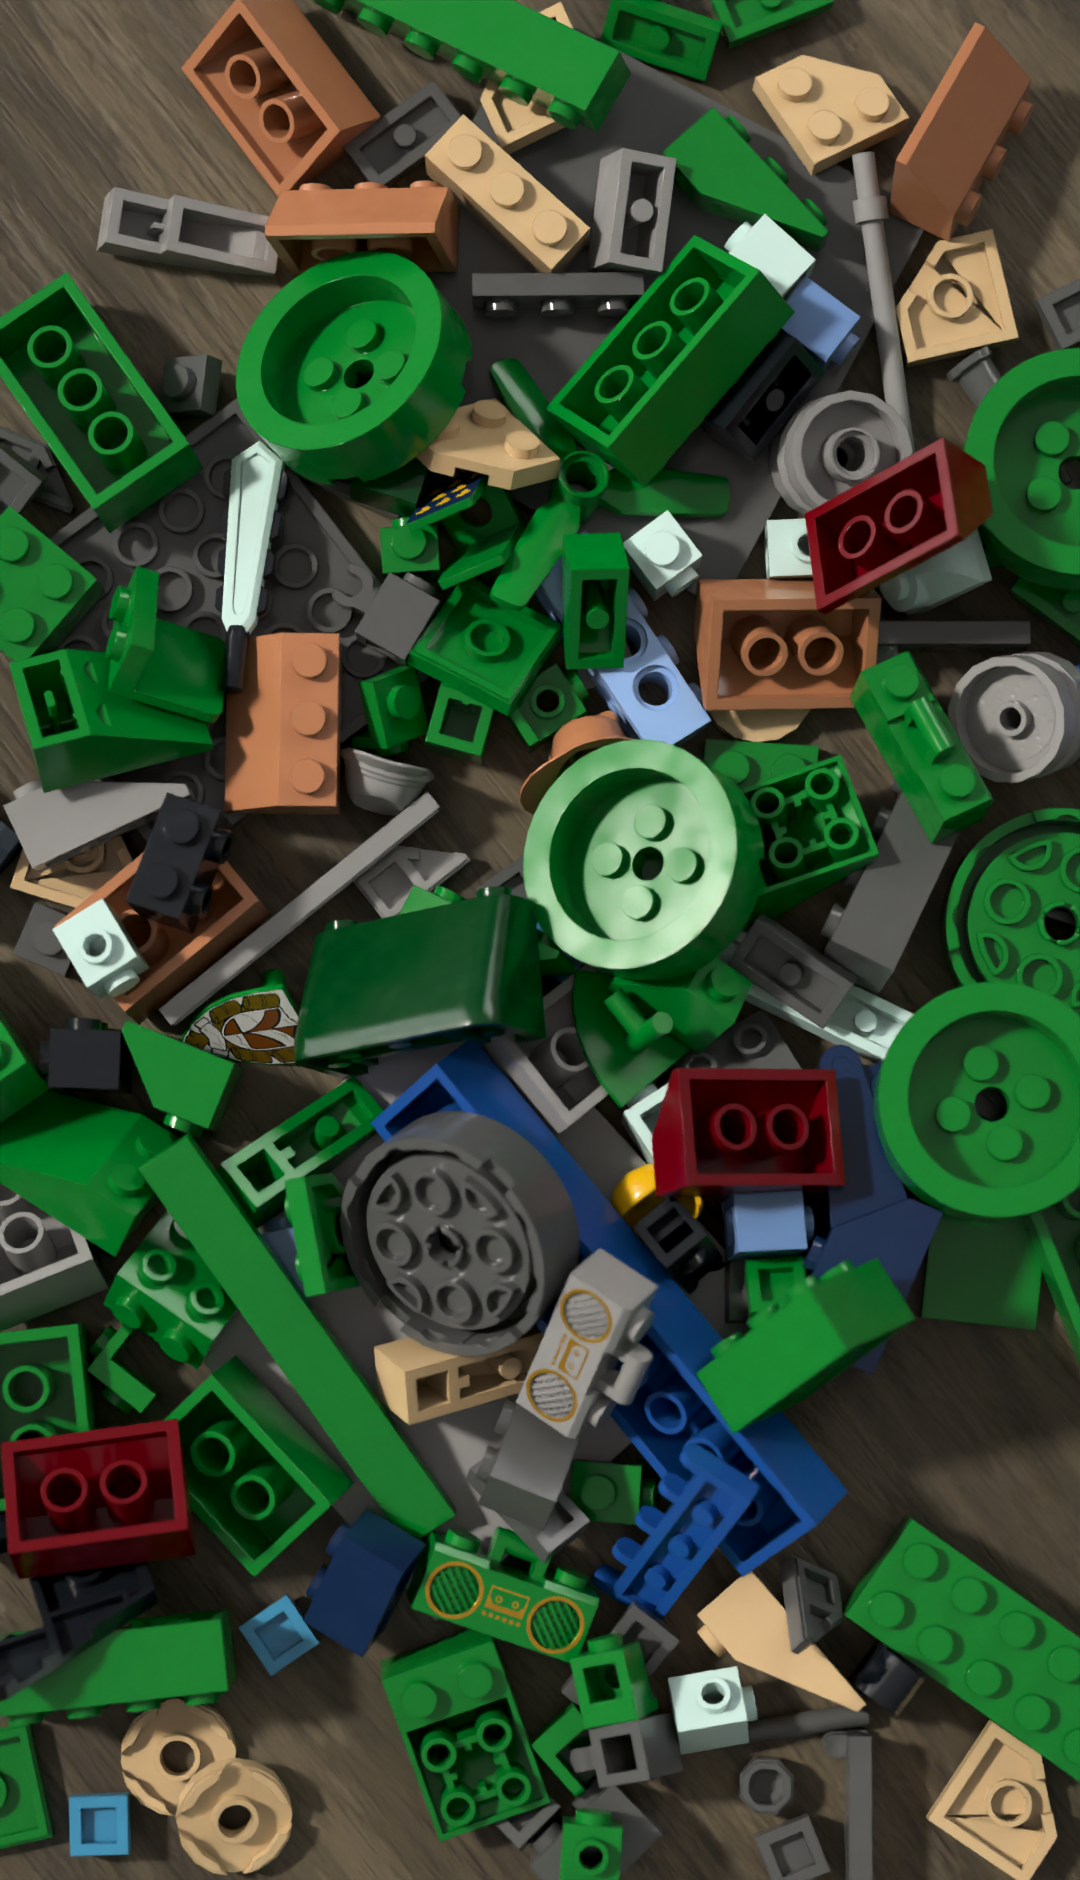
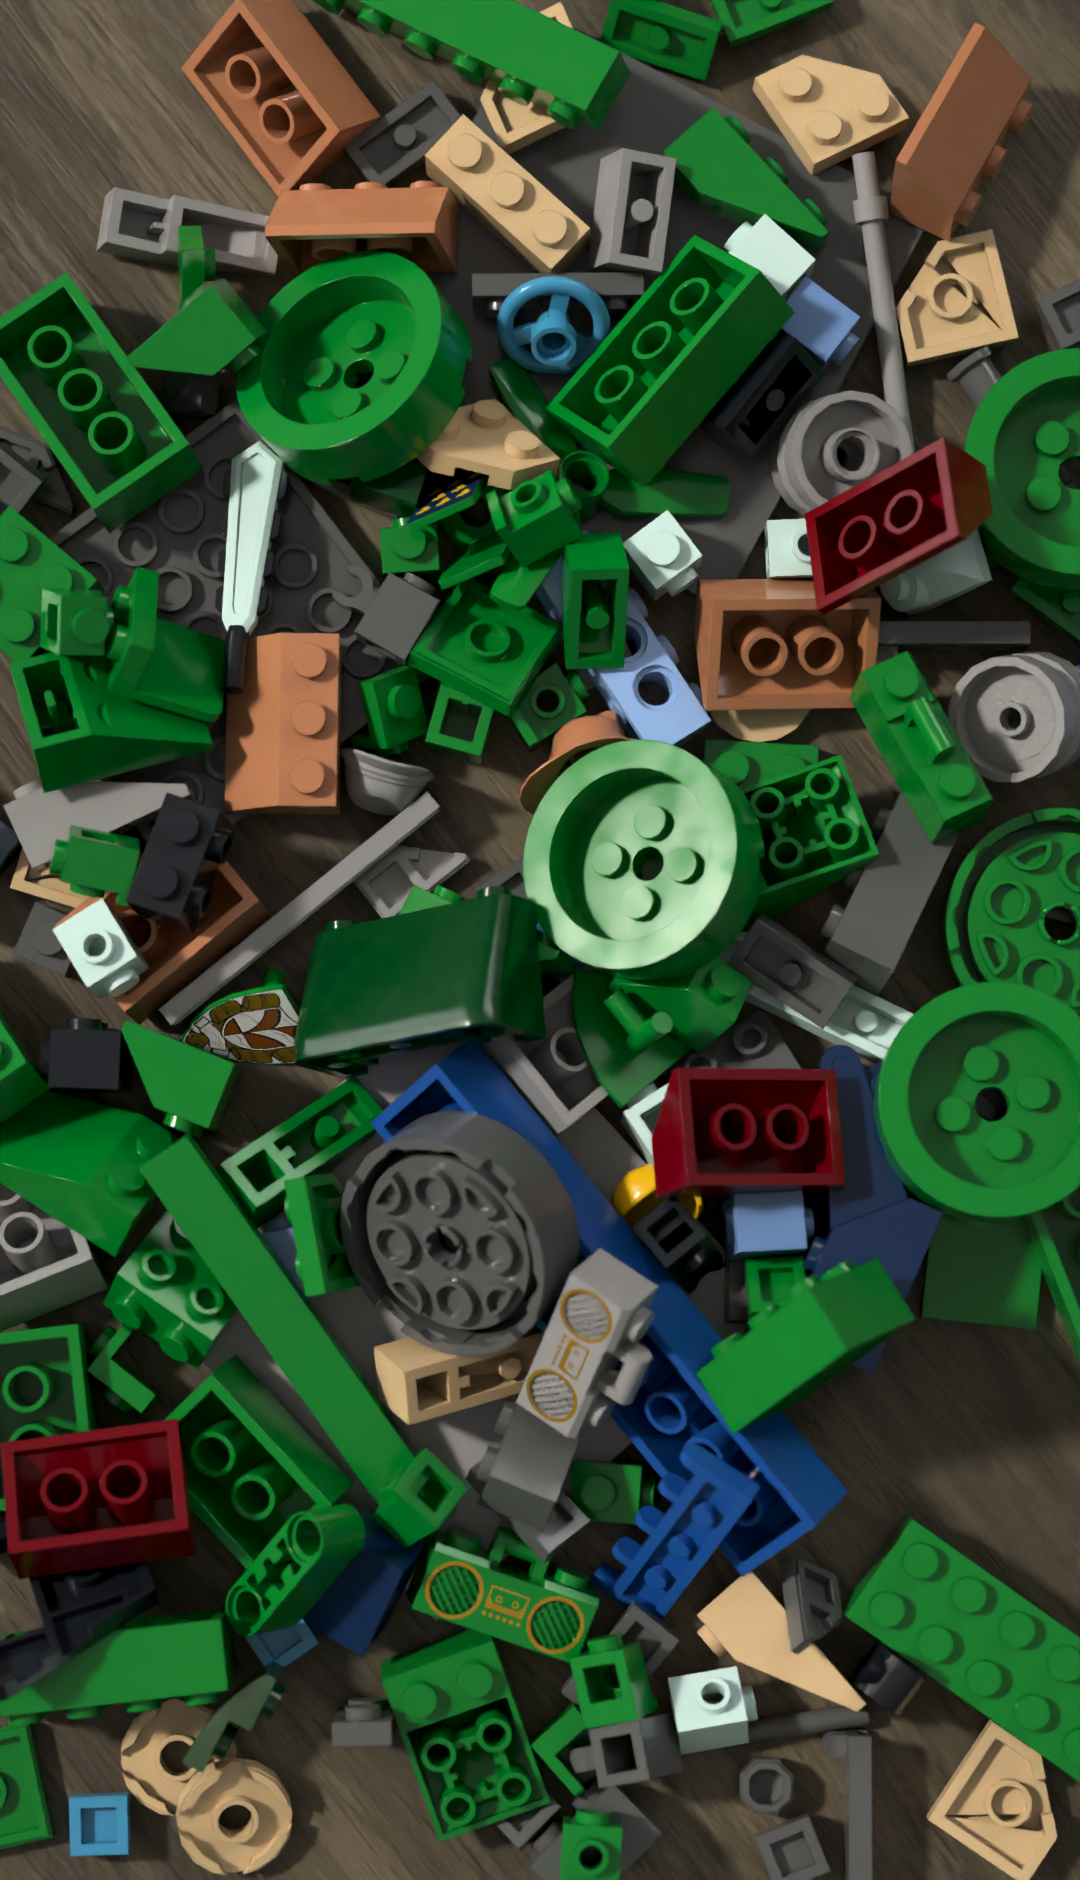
none -> green brick [40,588,114,656]
none -> green brick [49,825,140,907]
none -> green slope [126,278,268,376]
none -> green plate [178,226,215,312]
none -> dark green slope [182,1662,286,1773]
none -> green beam [226,1504,365,1636]
none -> dark grey plate [332,1697,396,1747]
none -> green brick [372,1448,468,1548]
none -> green brick [485,469,583,567]
none -> dark azure piece [496,276,611,375]

